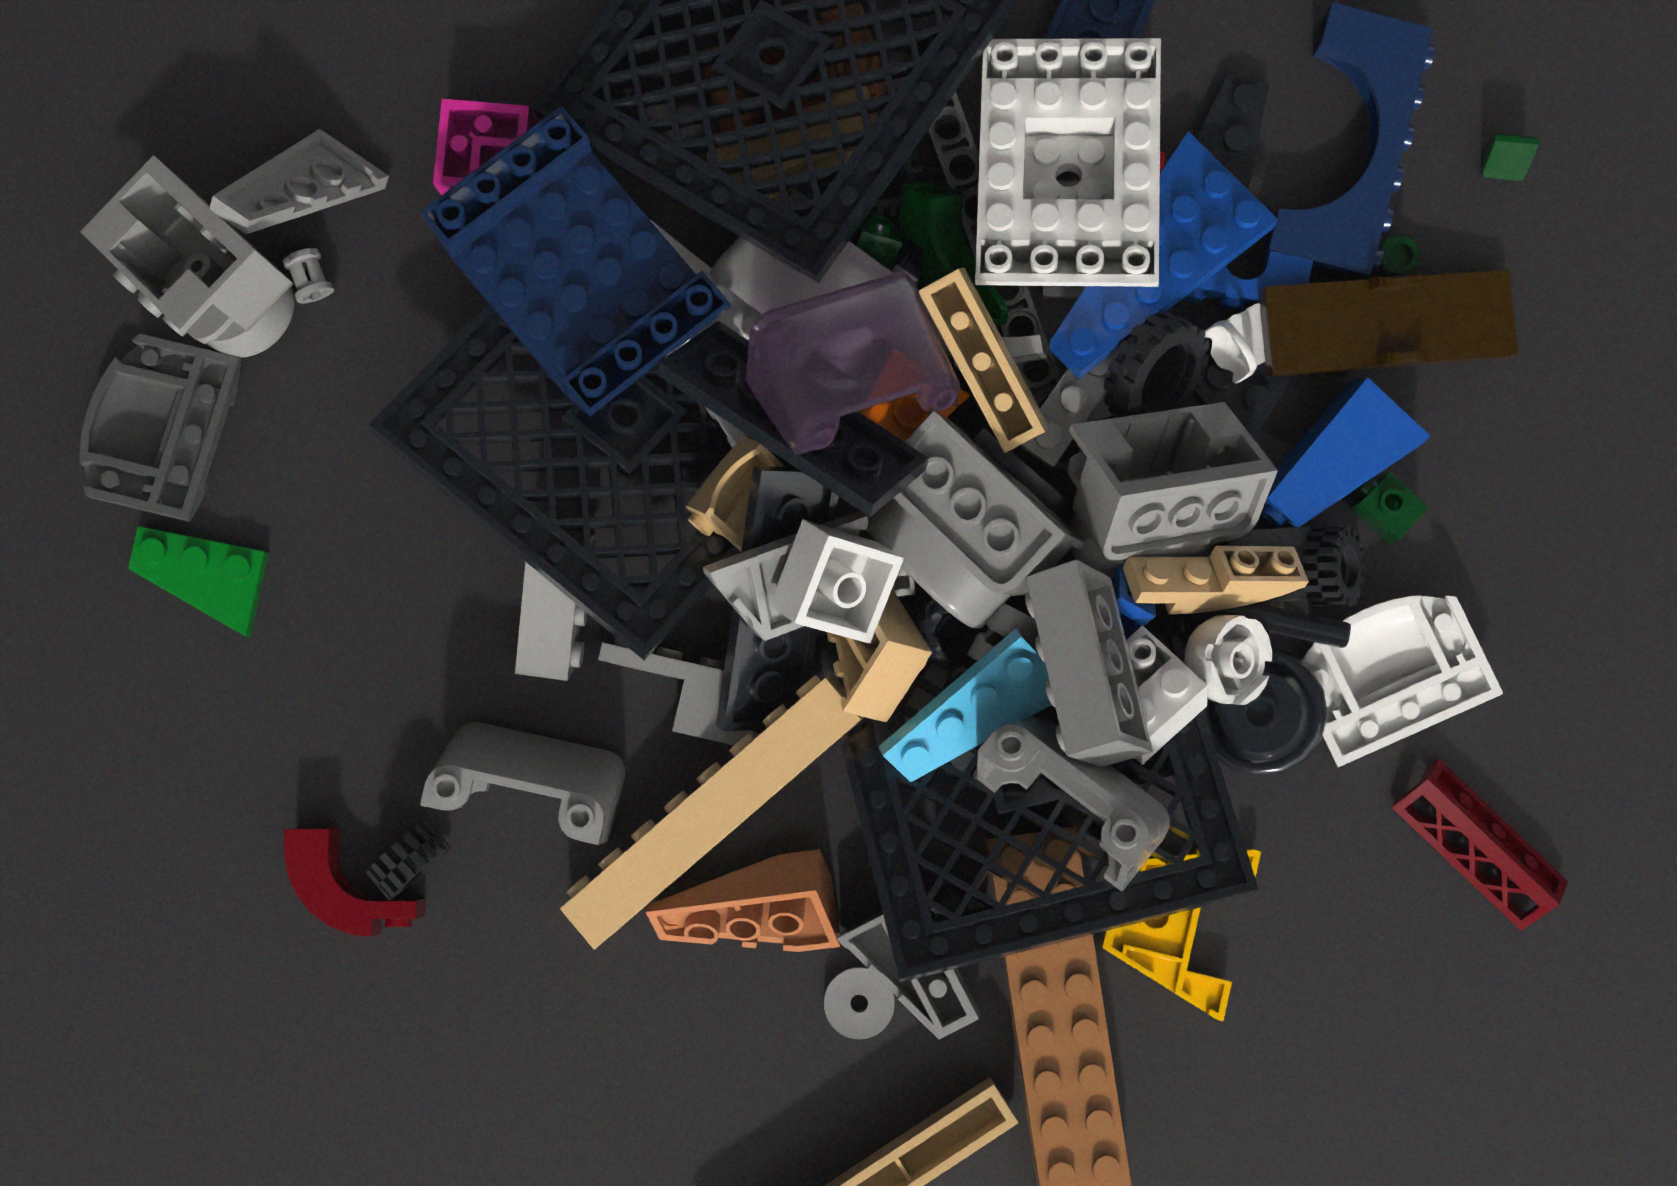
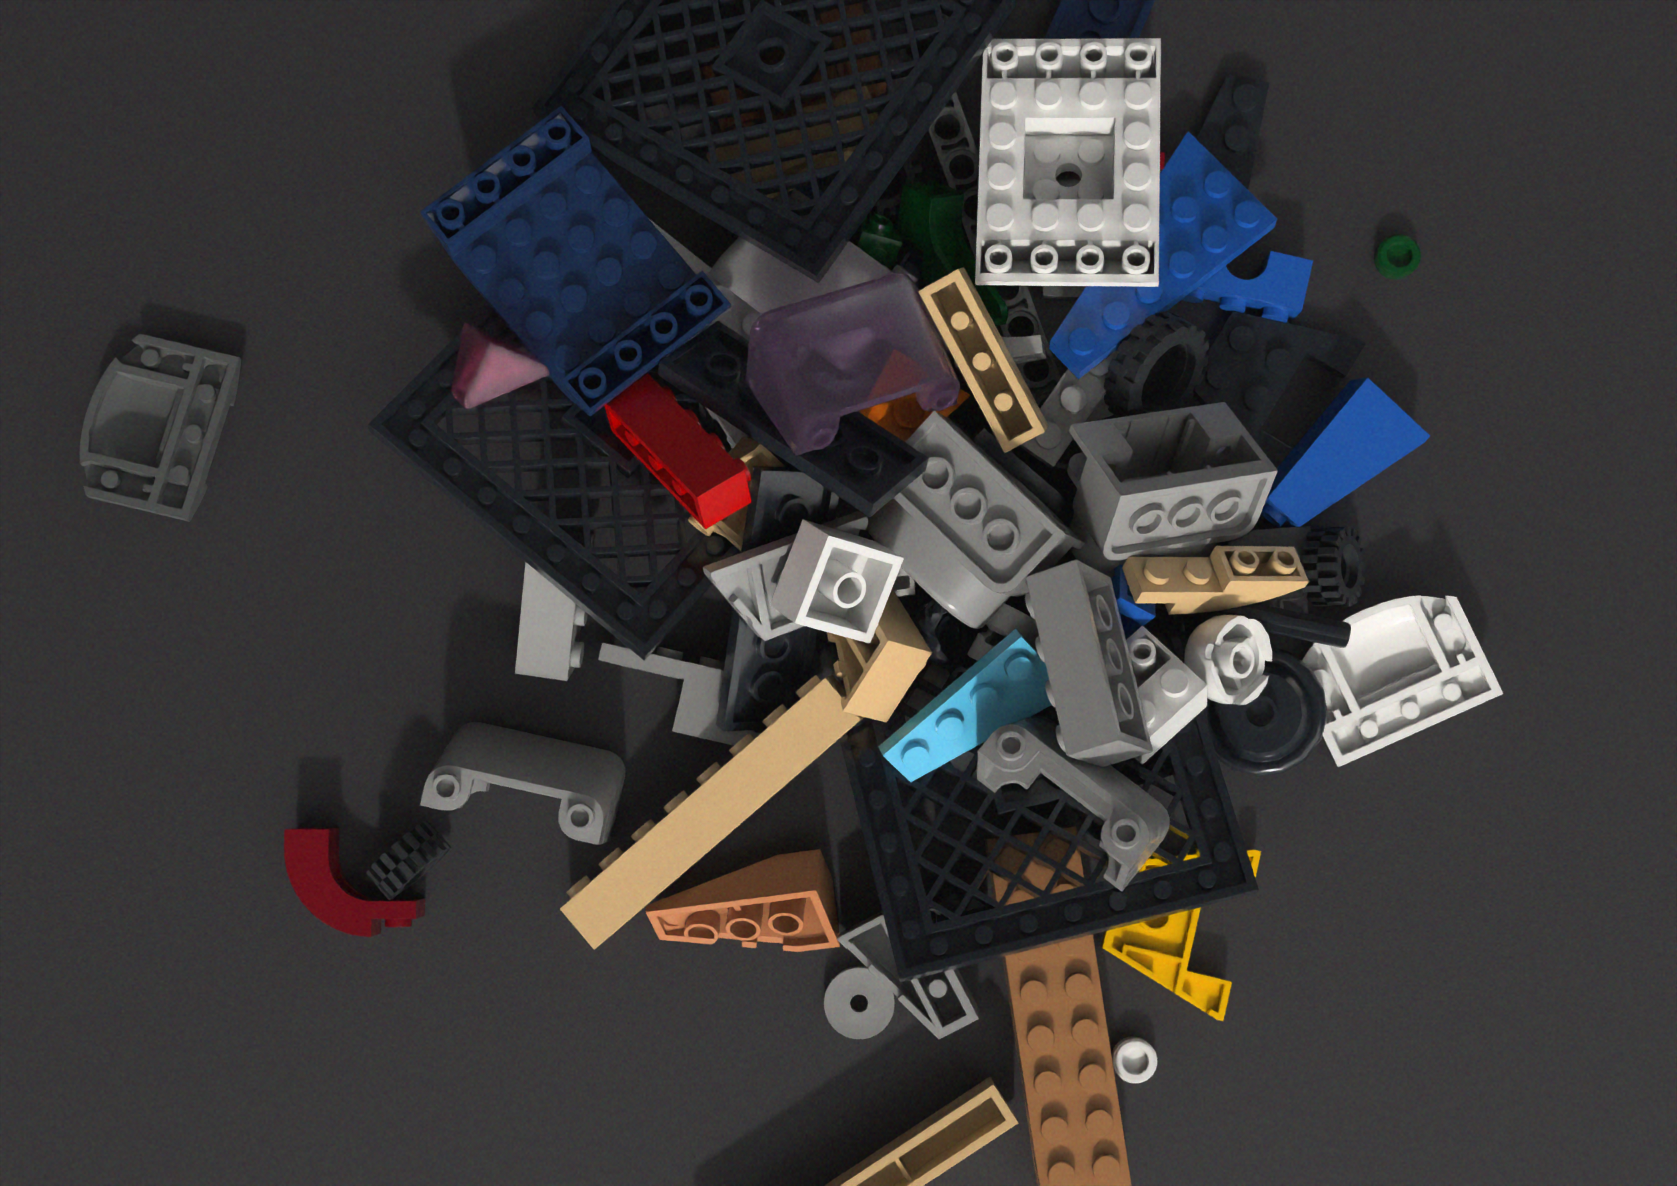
light grey brick [80,155,295,358] -> none
green wing [128,526,269,637] -> none
light grey wing [210,129,389,234] -> none
light grey bush [282,248,334,304] -> none
dark pink brick [433,99,536,195] -> none
white piece [1204,303,1265,384] -> none
dark brown piece [1258,269,1518,377] -> none
dark blue arch [1261,2,1436,281] -> none
dark green brick [1351,472,1429,544] -> none
dark red fence [1392,759,1568,931] -> none
dark green slope [1481,133,1539,181] -> none
none -> clear pink slope [451,322,549,409]
none -> red brick [604,374,752,529]
none -> white tile [1112,1036,1157,1083]

